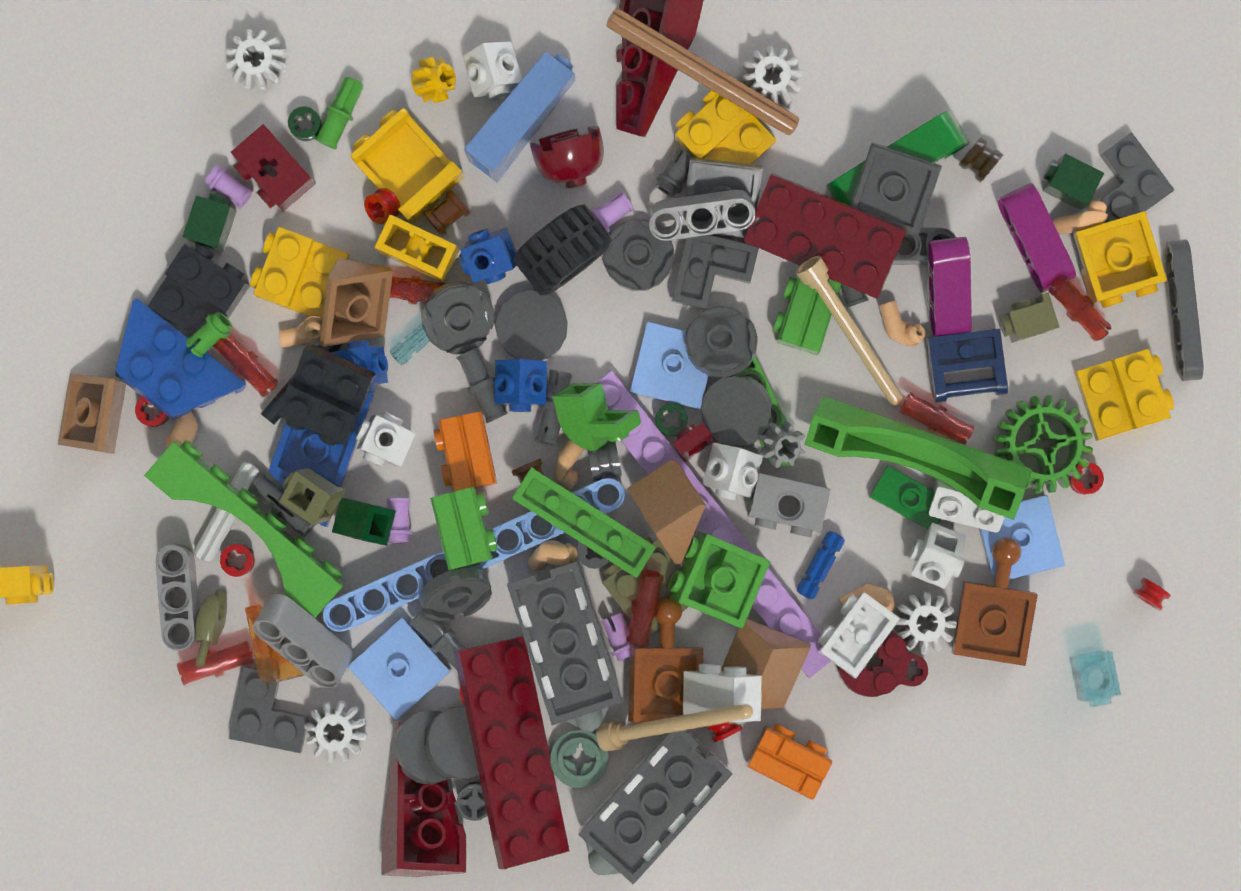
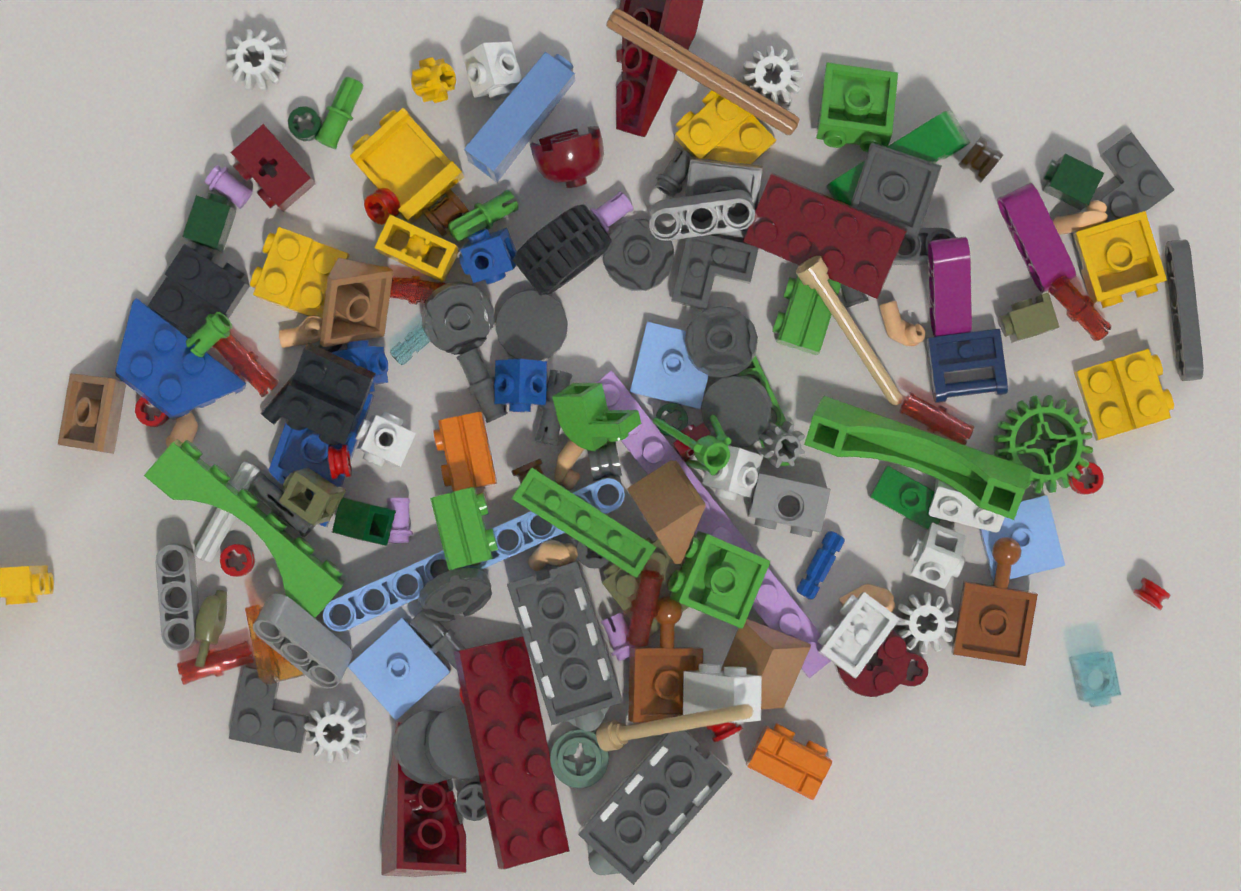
none -> red bush [328,444,352,479]
none -> bright green axle [448,190,519,241]
none -> bright green plant [653,415,731,475]
none -> bright green plate [816,63,898,152]

